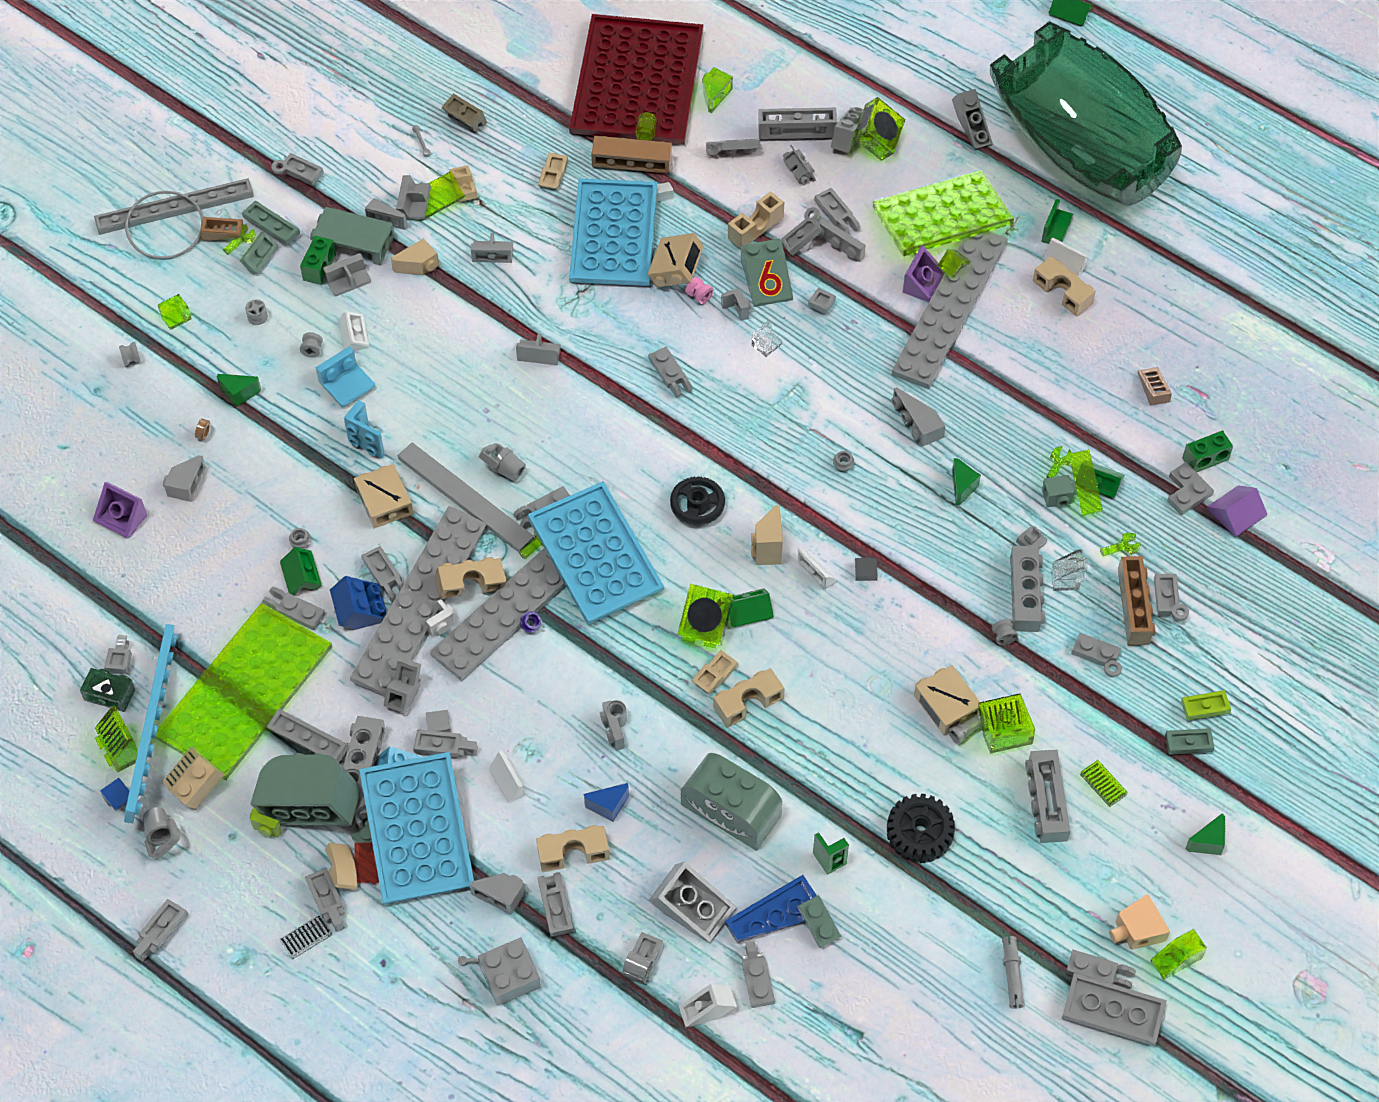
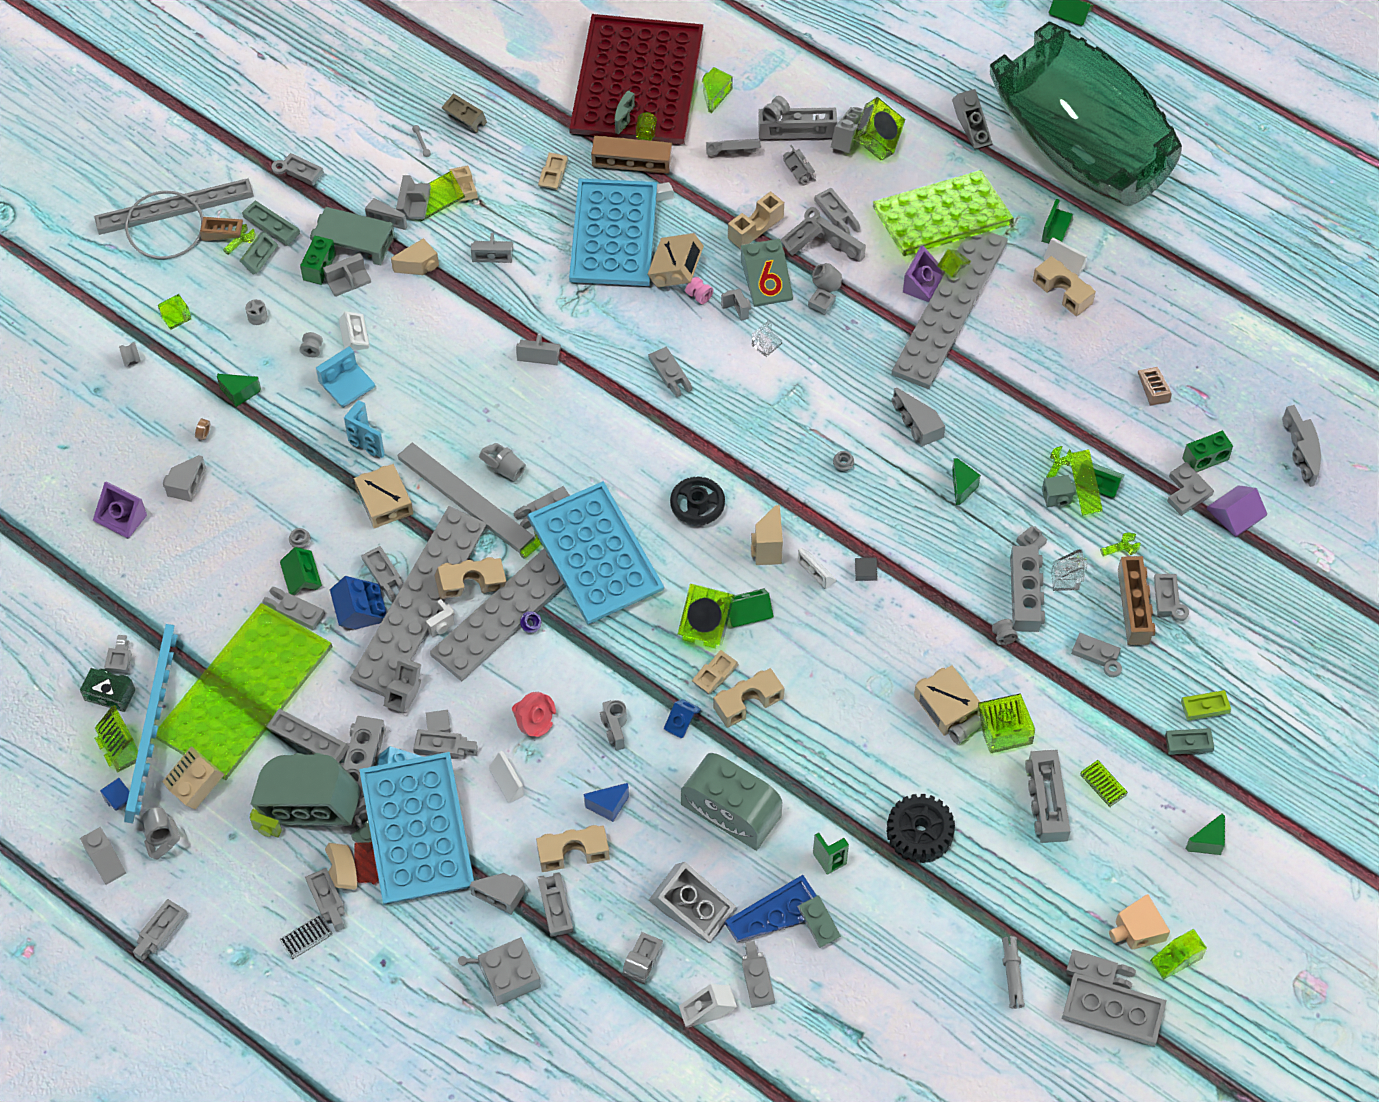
none -> light grey slope [80,827,126,885]
none -> coral tile [512,692,556,737]
none -> sand green slope [615,91,635,134]
none -> blue bracket [664,699,701,738]
none -> light grey wheel [763,96,790,123]
none -> light grey head [812,263,842,293]
none -> light grey slope [1282,405,1321,487]

